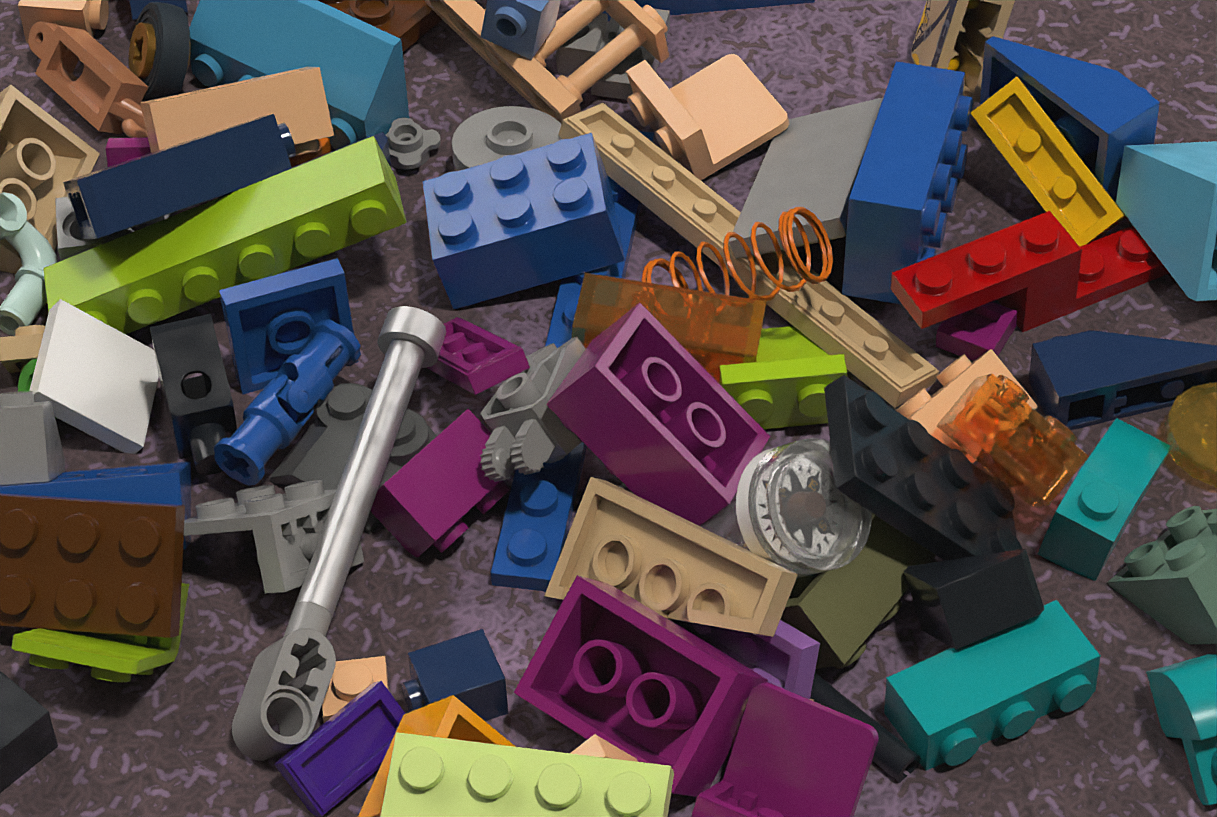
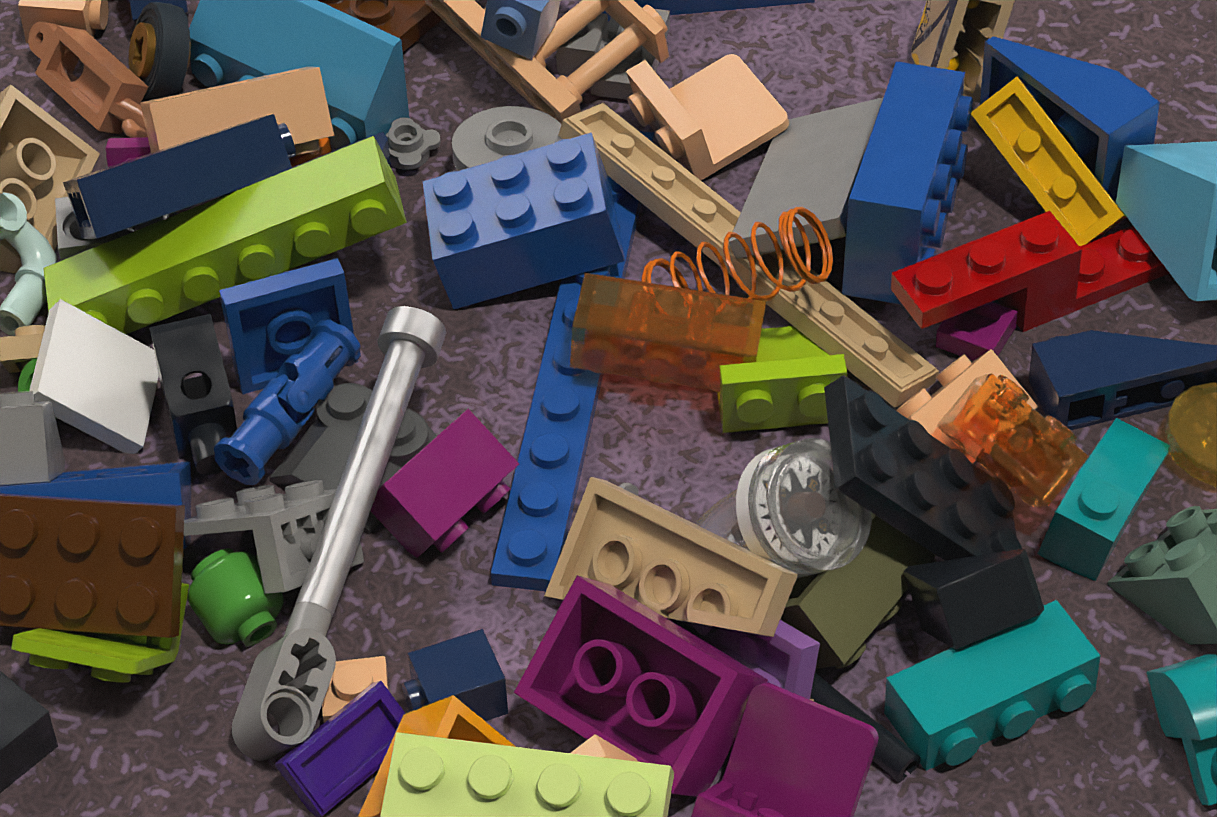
magenta tile [426,317,530,395] -> none
light grey hinge [480,337,586,482] -> none
magenta brick [546,302,770,526] -> none
none -> bright green head [187,548,284,646]

